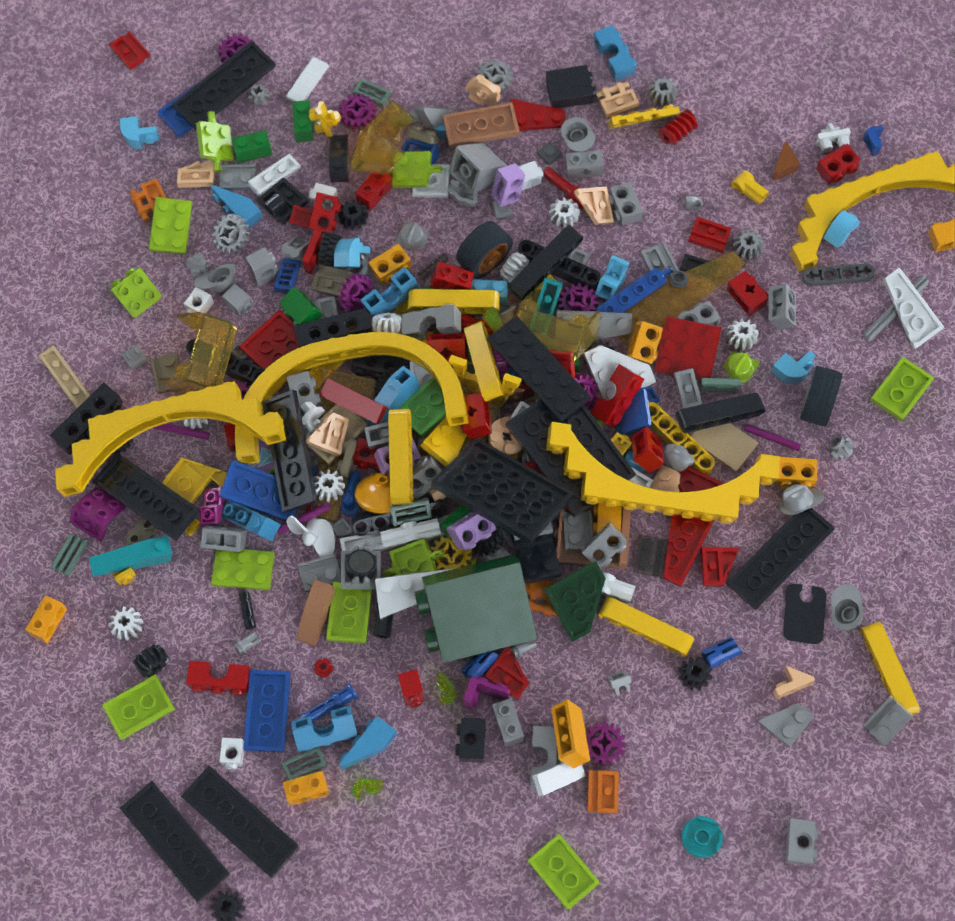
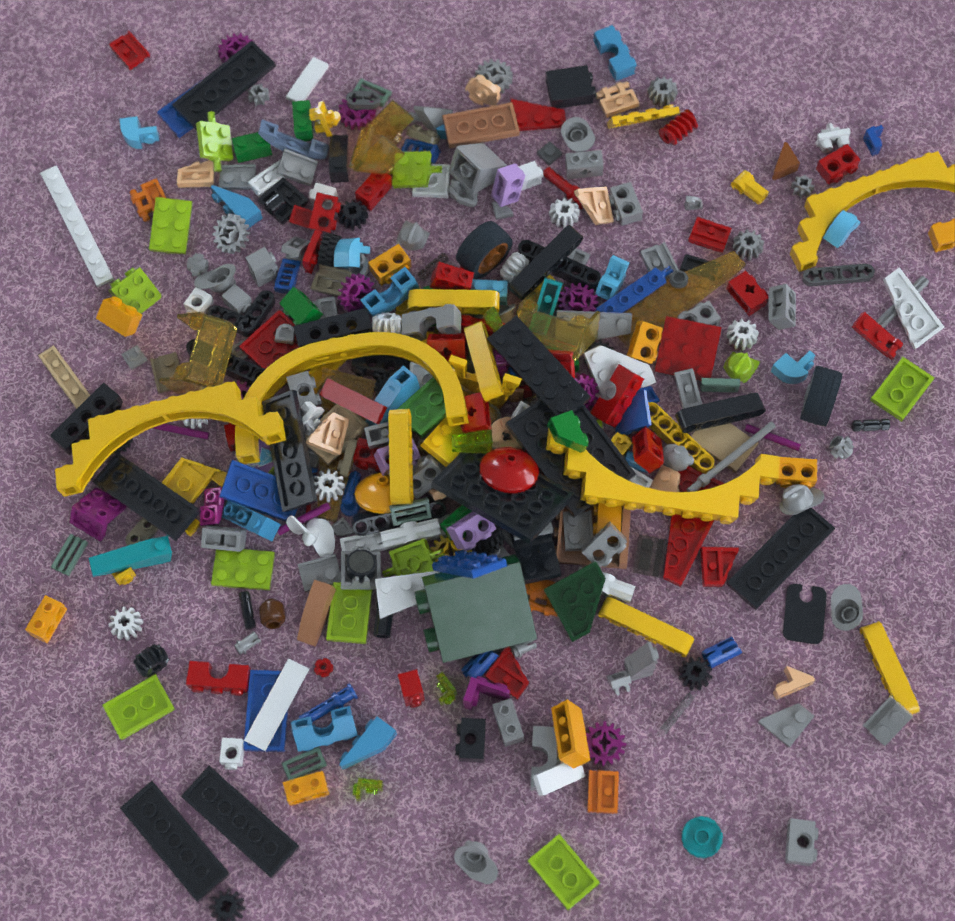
none -> white plate [40,165,114,288]
none -> light orange brick [96,296,142,337]
none -> black beam [207,290,275,337]
none -> white sticker [244,659,309,751]
none -> sand blue slope [258,119,329,159]
none -> reddish brown head [259,599,286,629]
none -> light grey tile [275,324,295,345]
none -> light grey plate [276,149,318,186]
none -> dark grey beam [346,91,380,110]
none -> blue tile [432,550,507,579]
none -> clear neon green slope [451,430,493,453]
none -> light grey piece [454,840,498,884]
none -> red dish [480,447,539,493]
none -> green slope [547,410,589,453]
none -> light grey slope [624,641,659,681]
none -> light grey piece [658,690,697,737]
none -> light grey bar [687,422,776,492]
none -> light grey gear [791,175,815,198]
none -> red plate [851,312,903,360]
none -> black axle [852,419,890,431]

